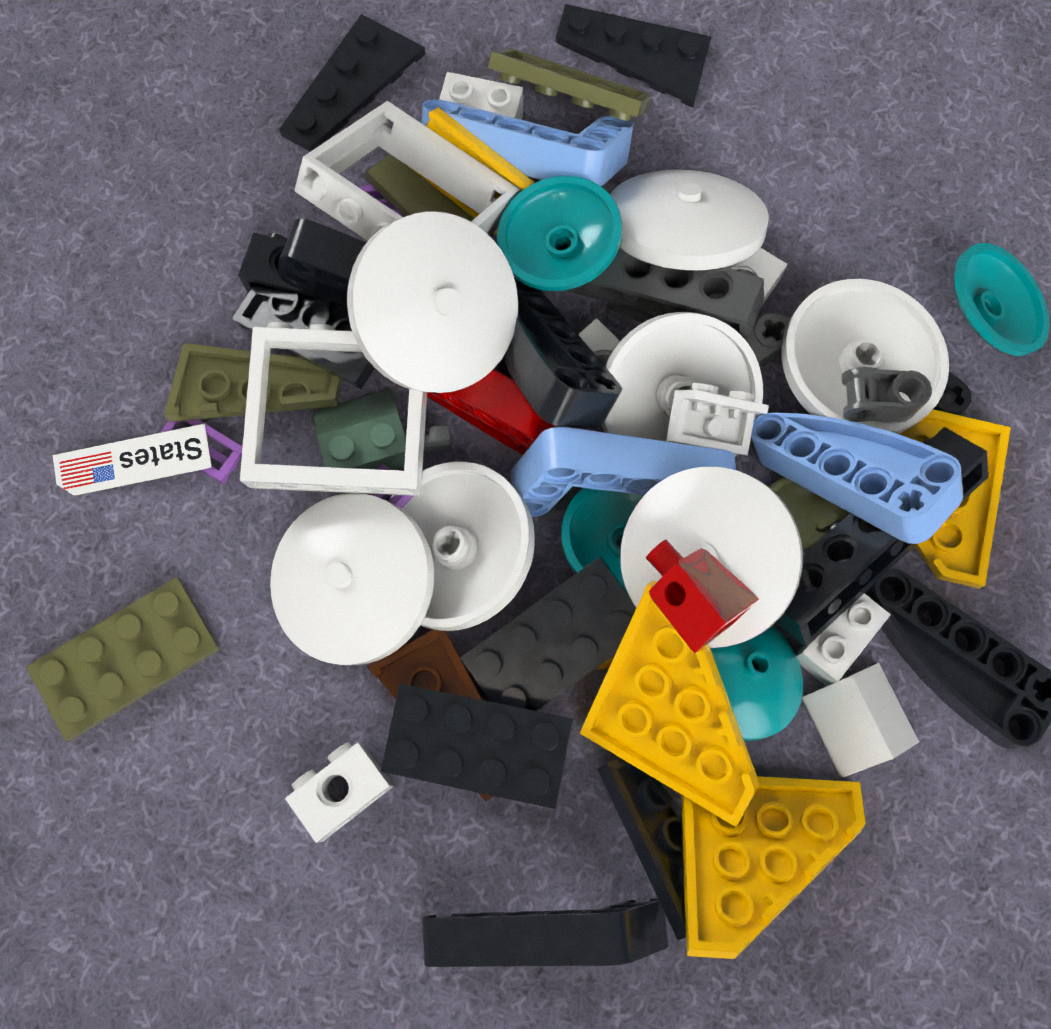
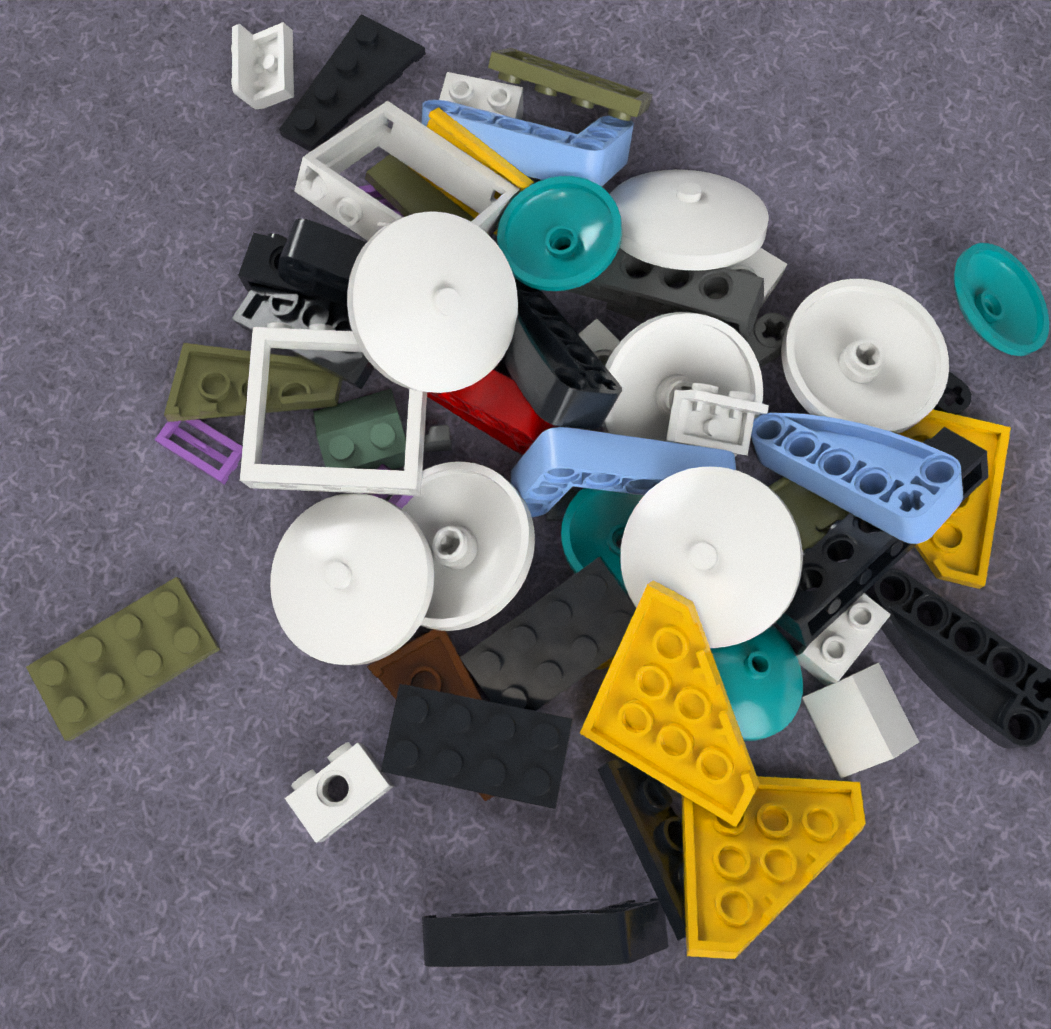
white sticker [52,424,212,496] -> none
black wing [556,4,711,108] -> none
red torso [646,539,759,653] -> none
dark grey piece [841,367,932,423] -> none
none -> white bracket [231,22,294,109]

